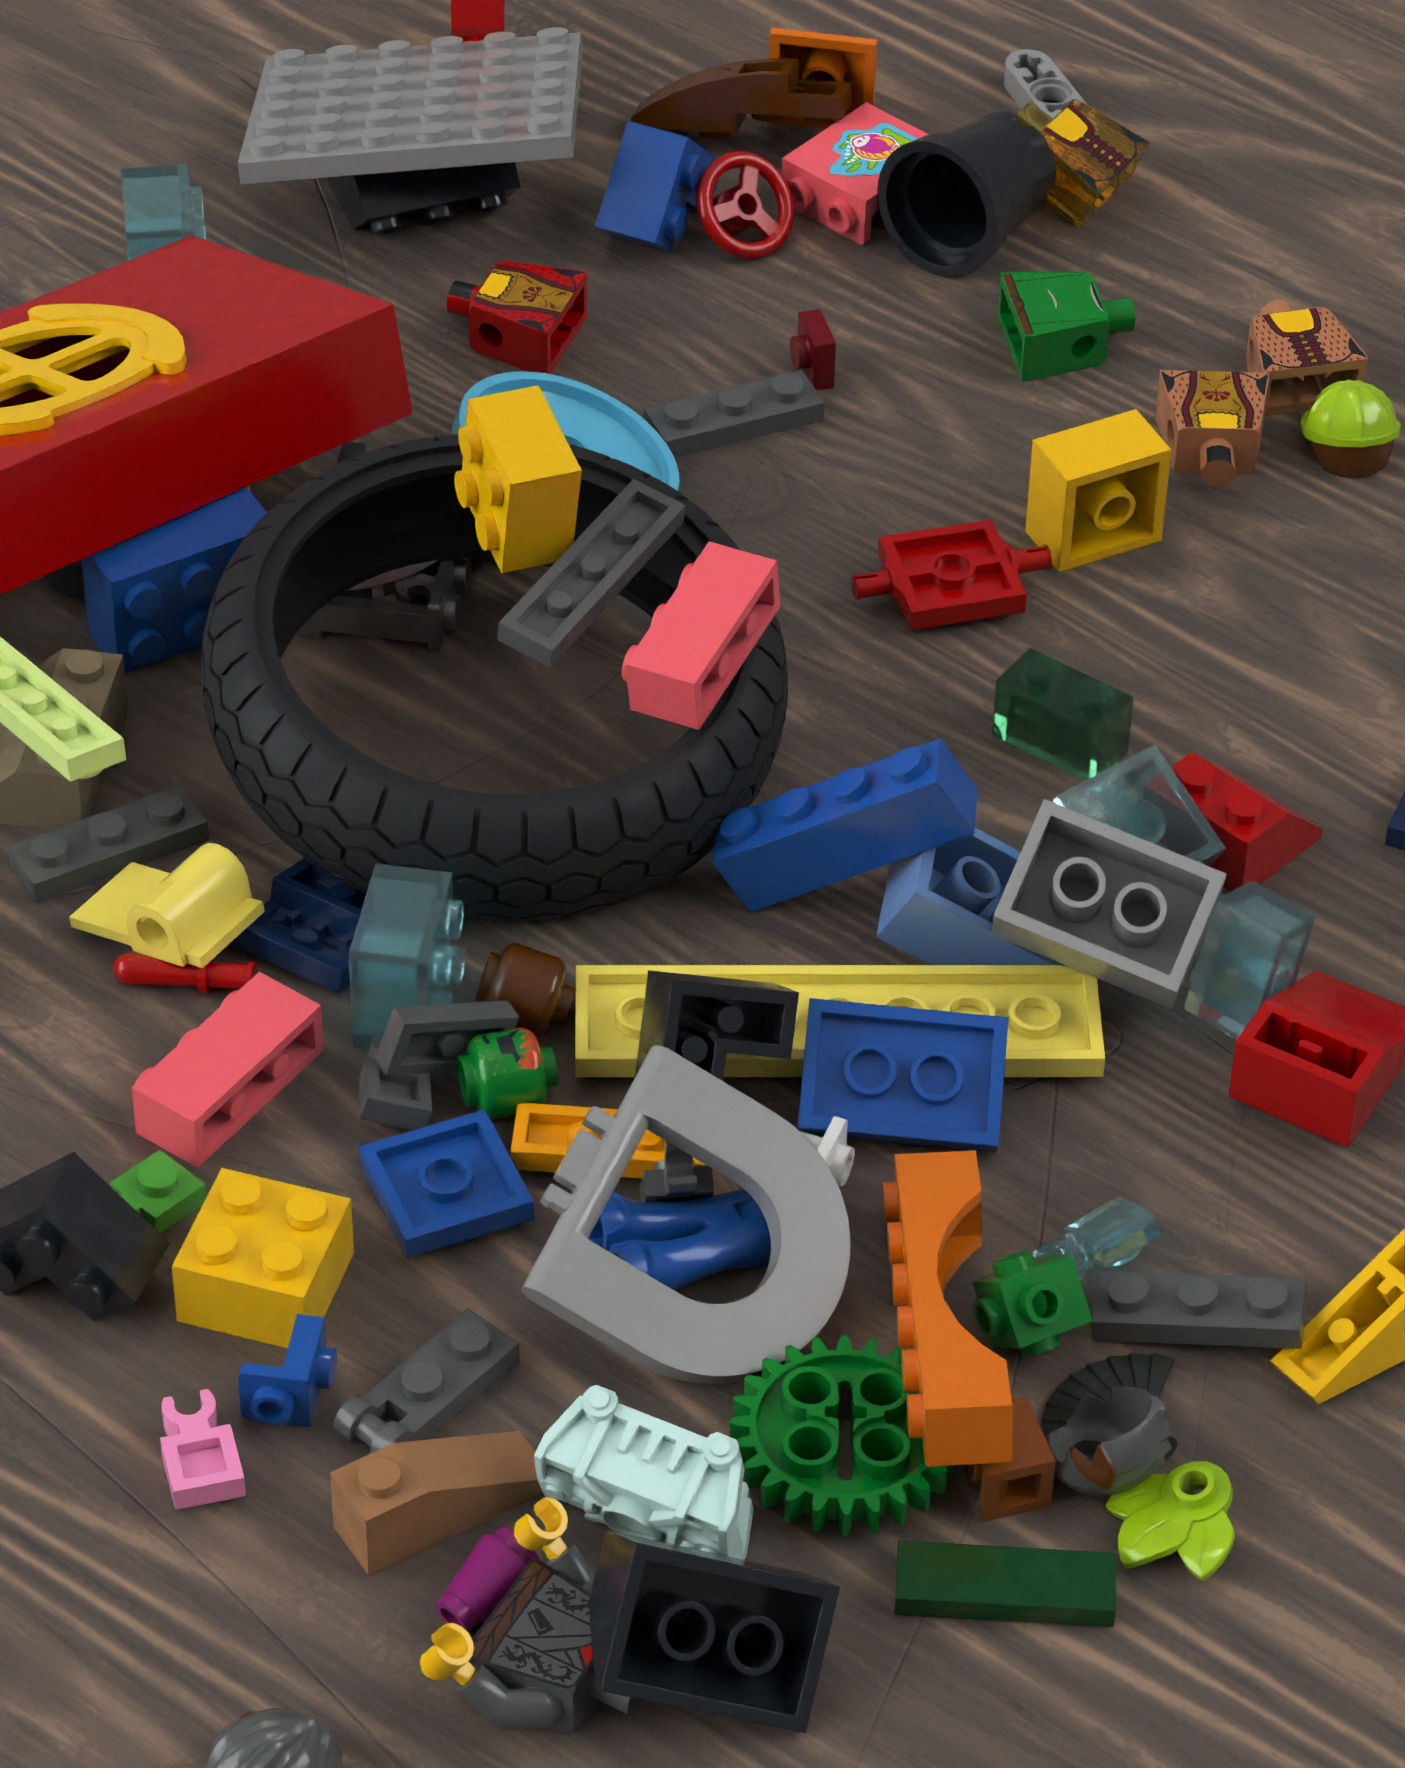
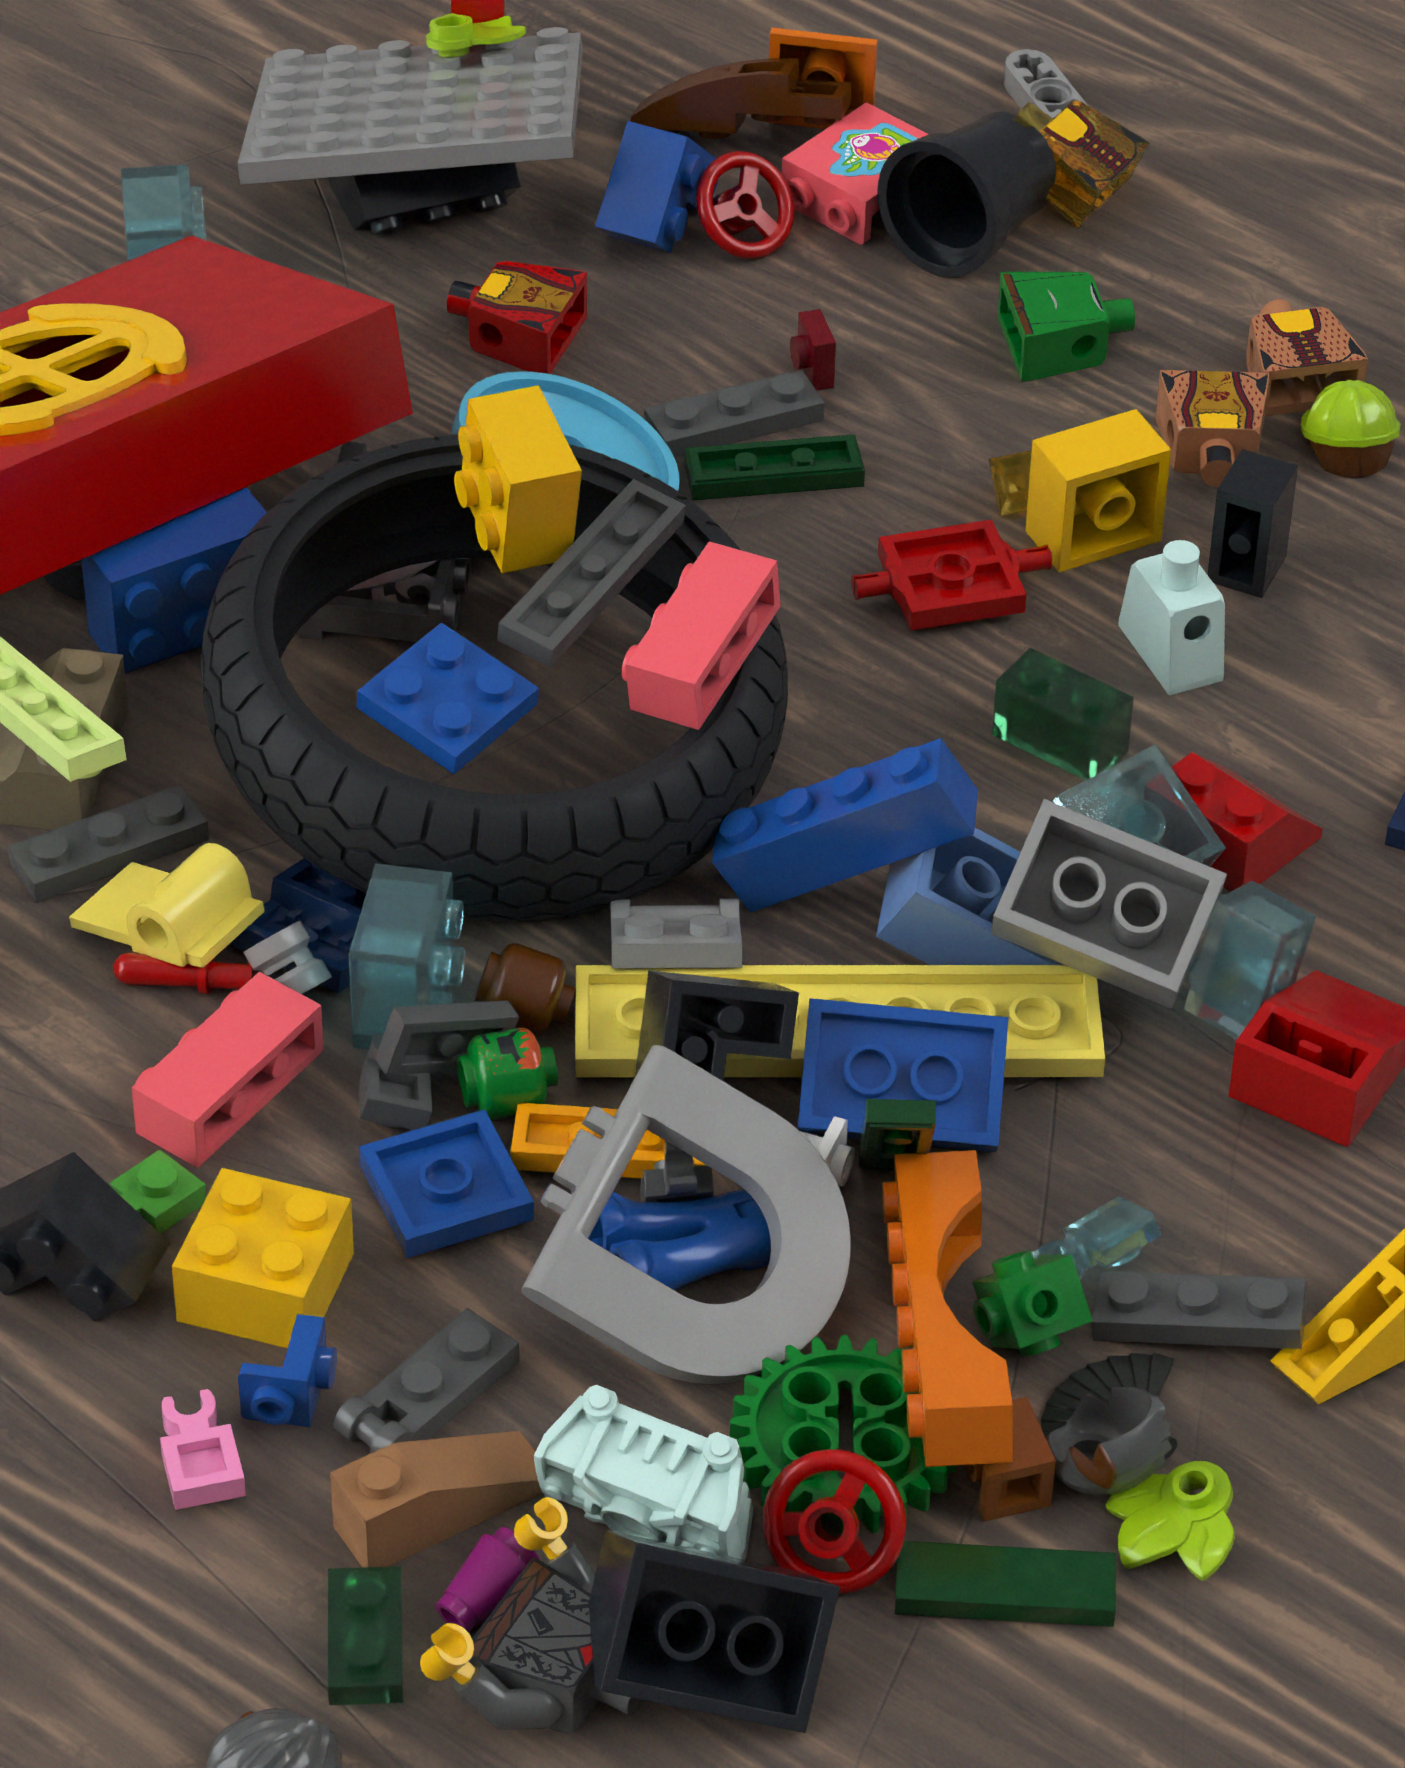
none -> light grey wheel [243,920,332,994]
none -> clear green plate [328,1566,403,1705]
none -> blue plate [356,622,539,774]
none -> lime plate [426,13,526,57]
none -> light grey plate [610,898,742,968]
none -> dark green tile [684,434,865,501]
none -> red piece [762,1449,906,1594]
none -> dark green tile [859,1099,936,1170]
none -> clear yellow slope [988,450,1032,516]
none -> light aqua torso [1118,540,1225,696]
none -> black brick [1207,449,1298,598]

